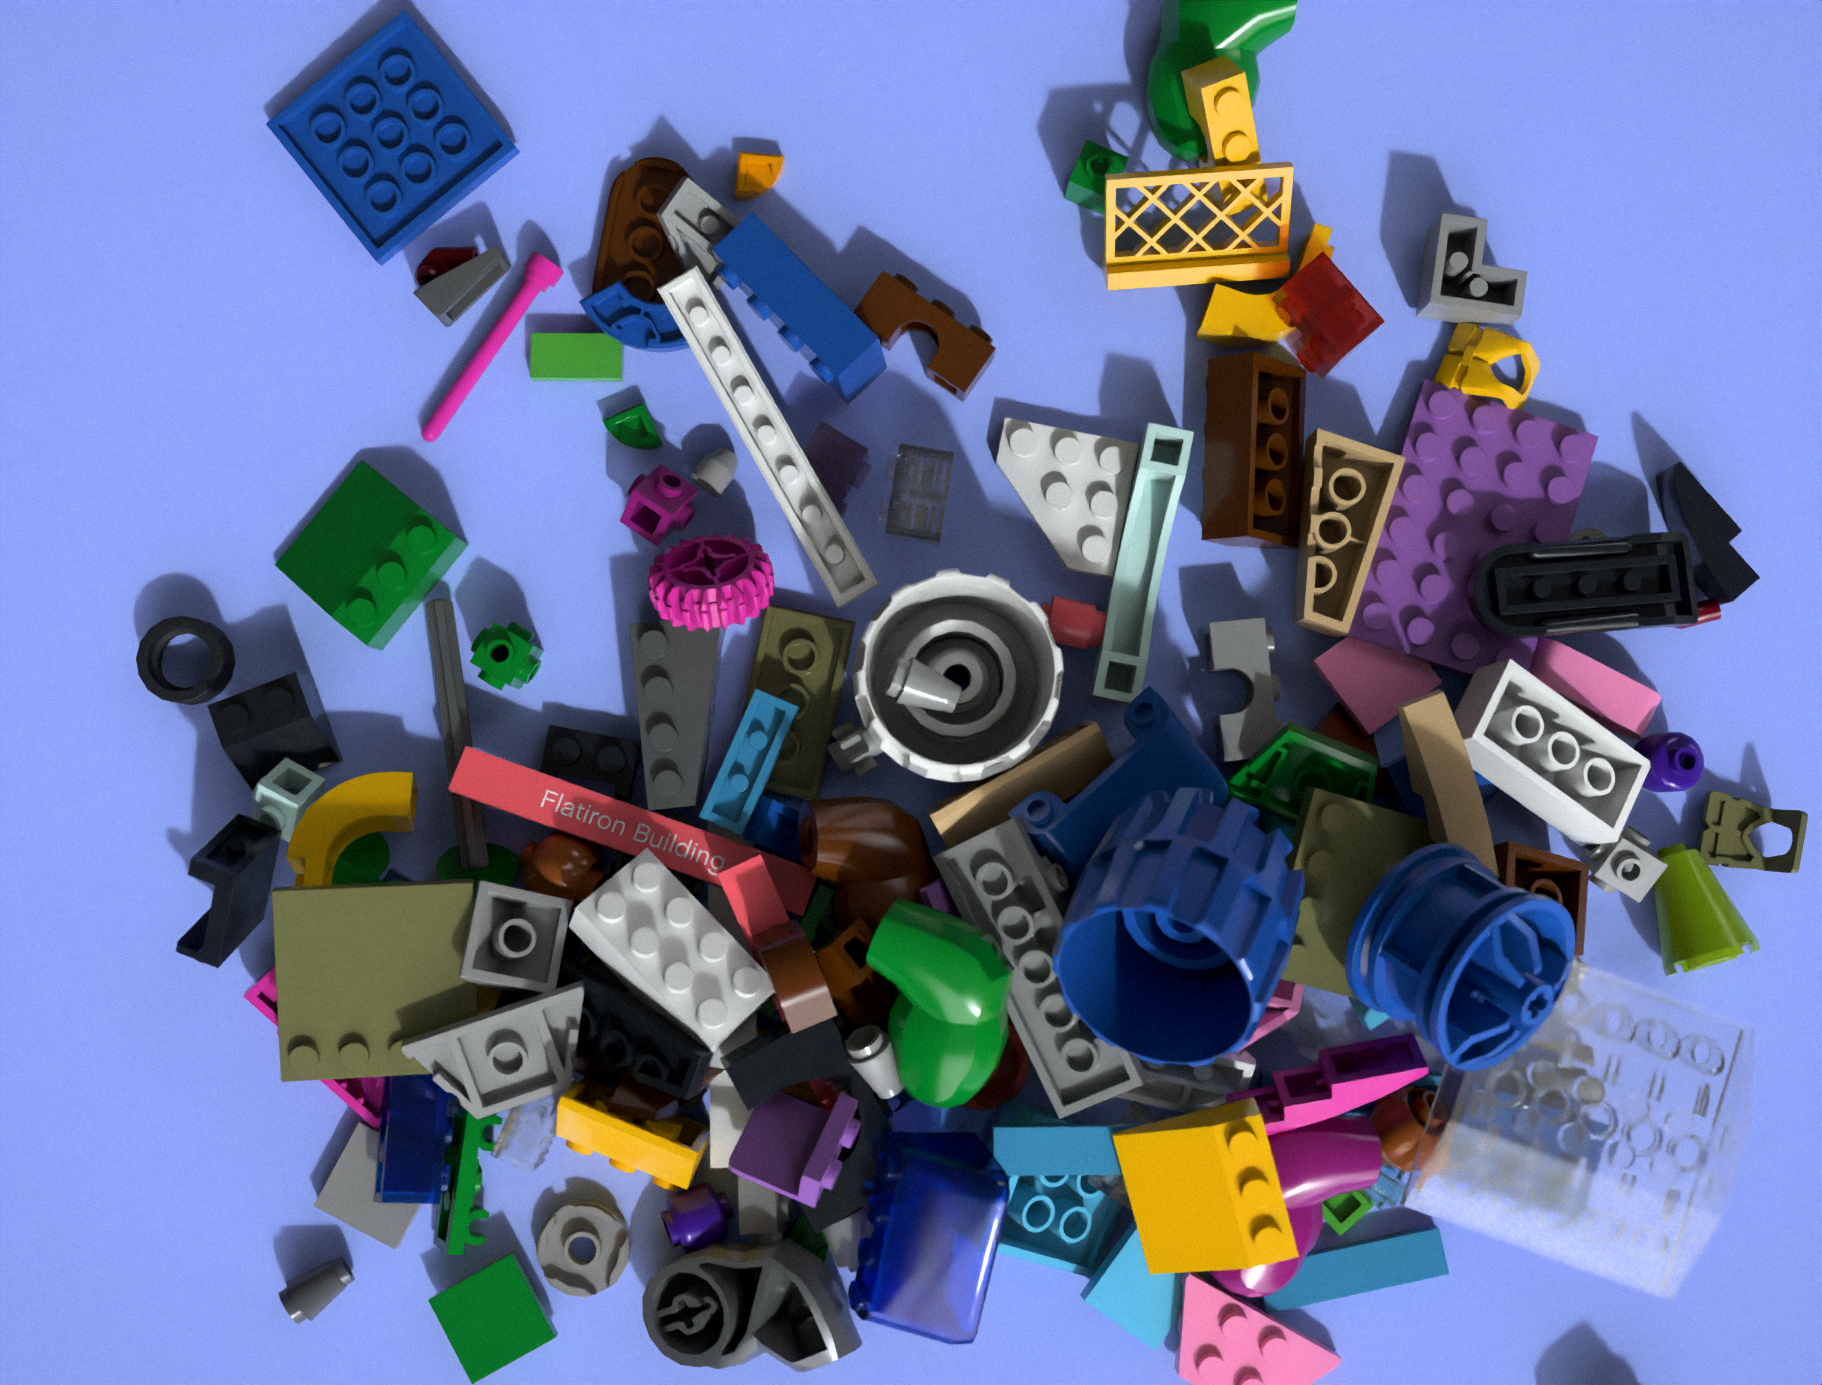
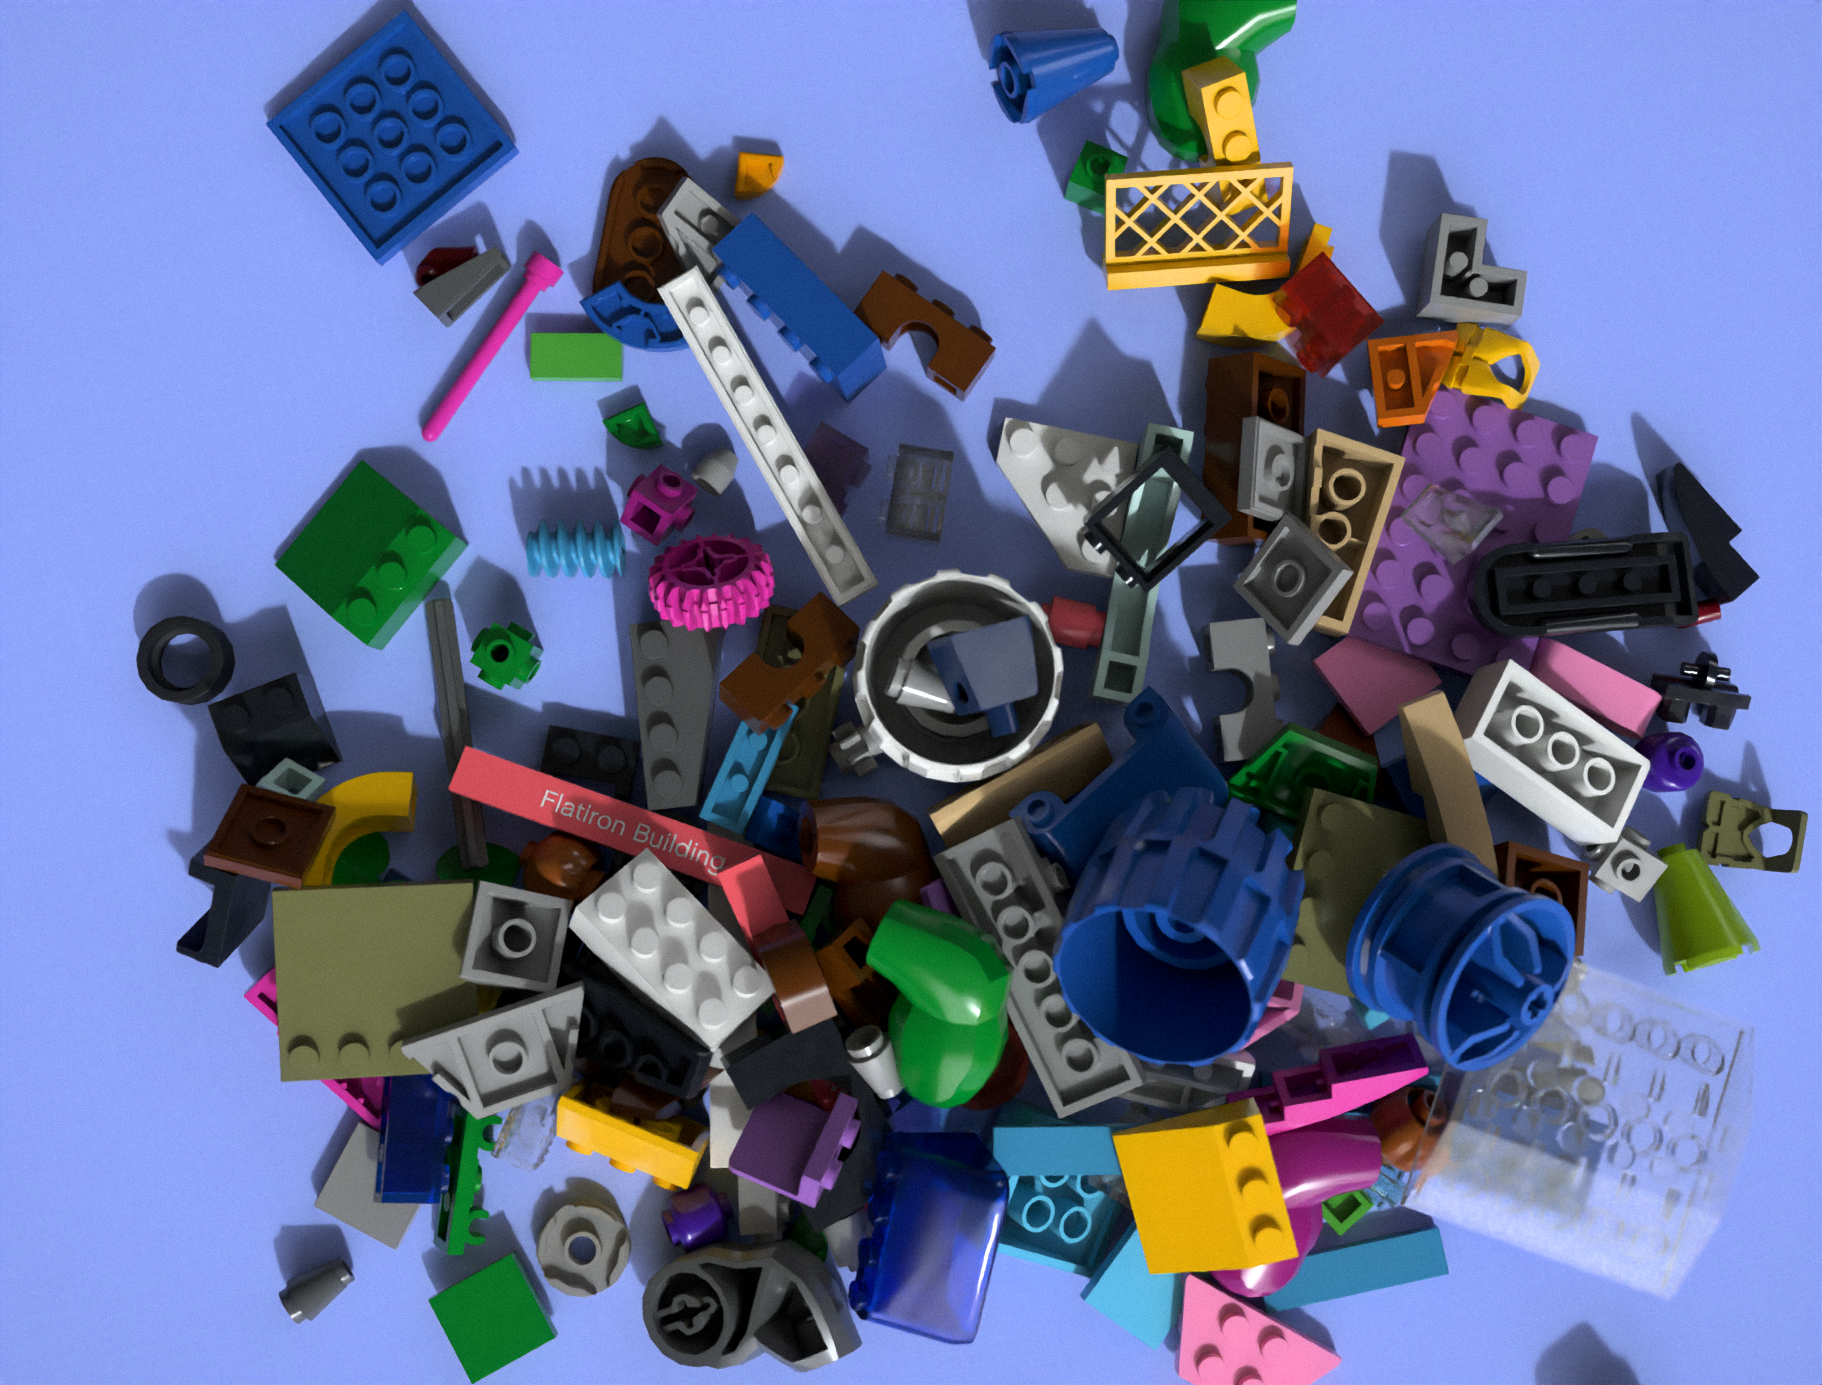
none -> reddish brown tile [204,783,336,890]
none -> dark azure piece [526,519,626,578]
none -> reddish brown arch [719,591,861,736]
none -> dark blue torso [927,615,1039,738]
none -> blue cone [988,28,1119,124]
none -> black window [1083,443,1233,593]
none -> light grey tile [1232,513,1354,646]
none -> light grey tile [1237,416,1310,524]
none -> orange wing [1367,330,1458,428]
none -> clear slope [1401,483,1504,565]
none -> black hips [1650,651,1751,730]

